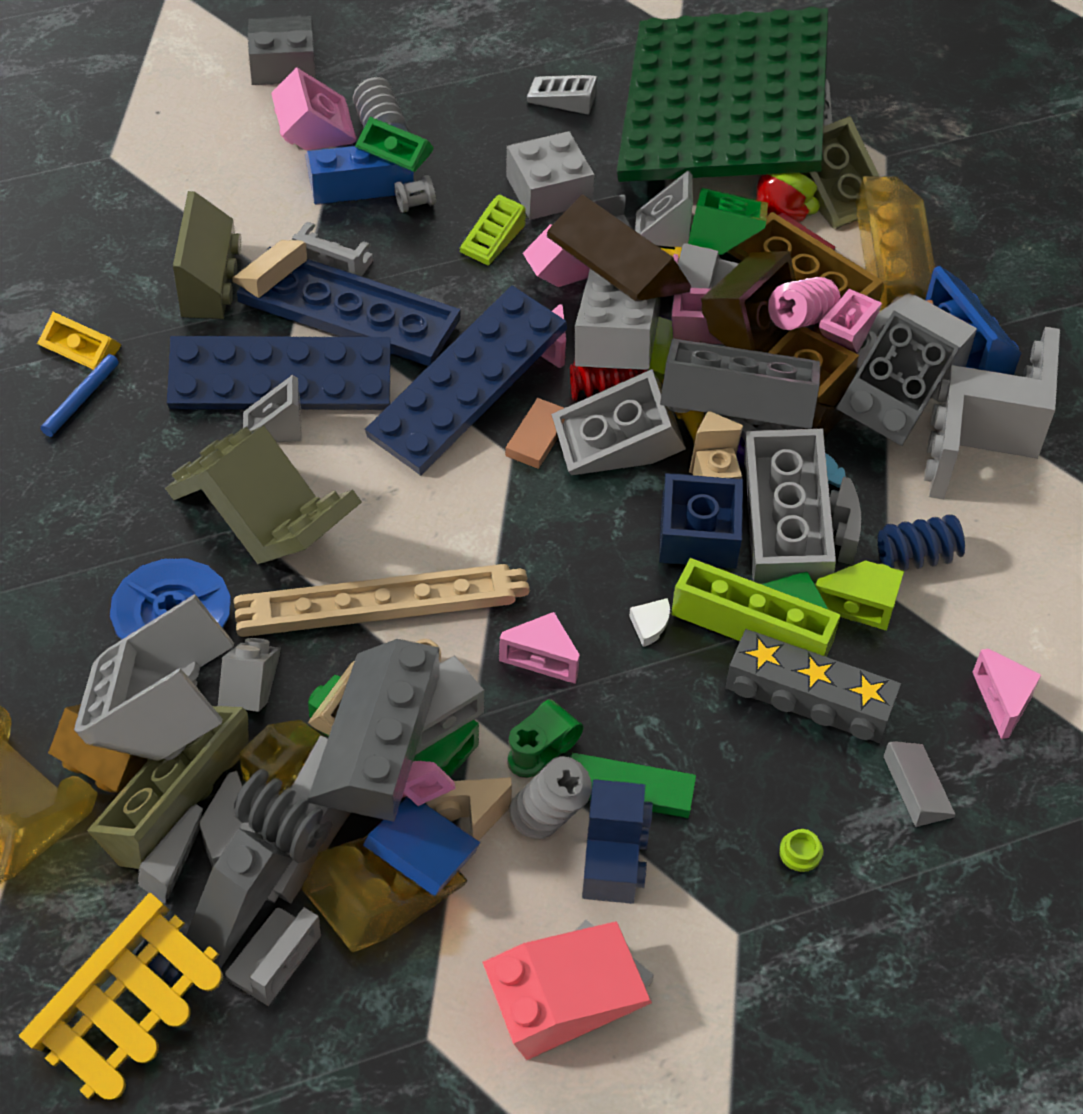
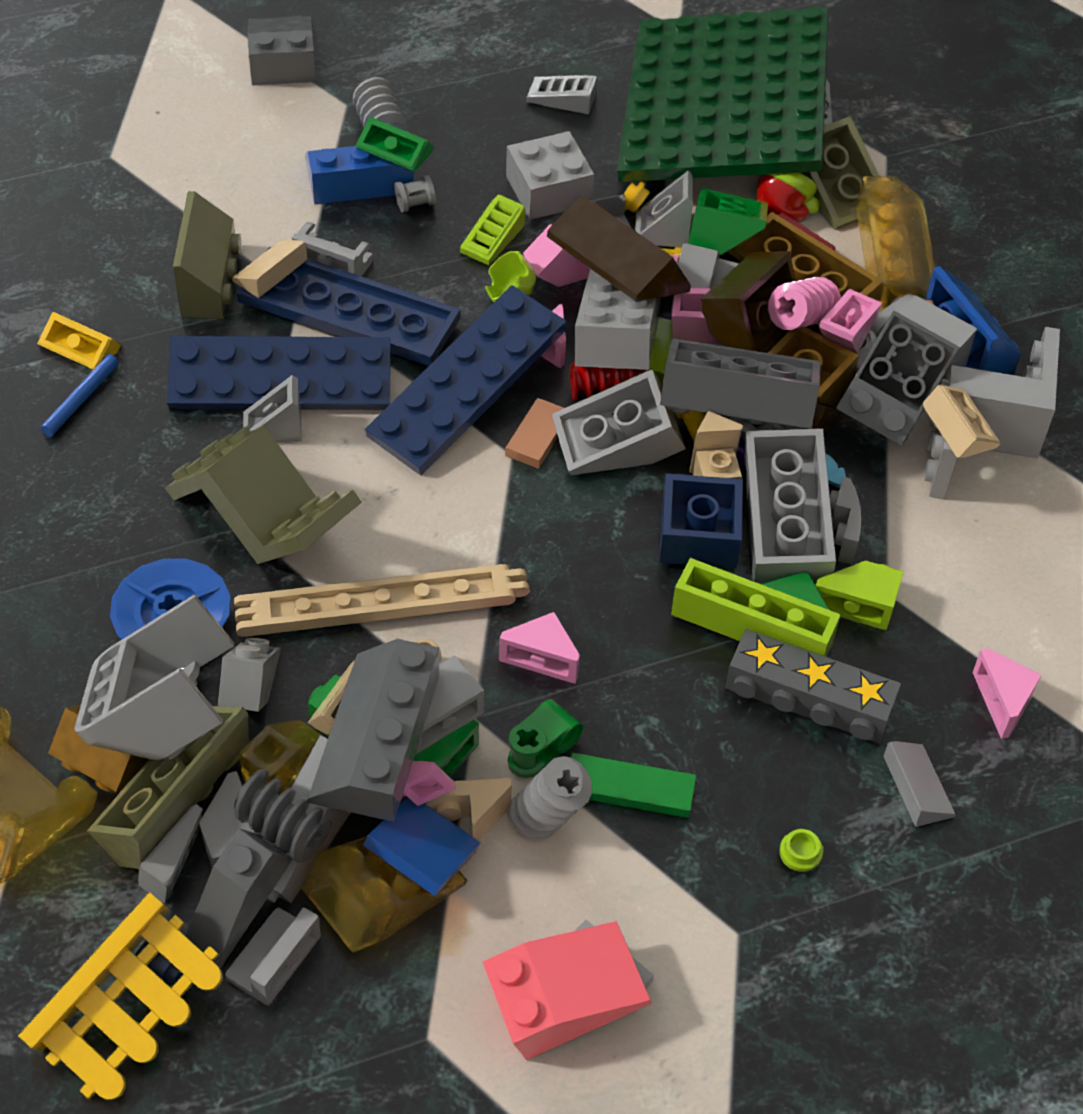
bright pink slope [271,67,357,151] -> none
dark blue brick [582,779,653,904] -> none
white tile [629,598,670,647] -> none
dark blue piece [877,514,965,571] -> none
none -> lime hair [485,251,536,302]
none -> yellow plate [624,181,650,214]
none -> tan slope [923,385,1000,458]

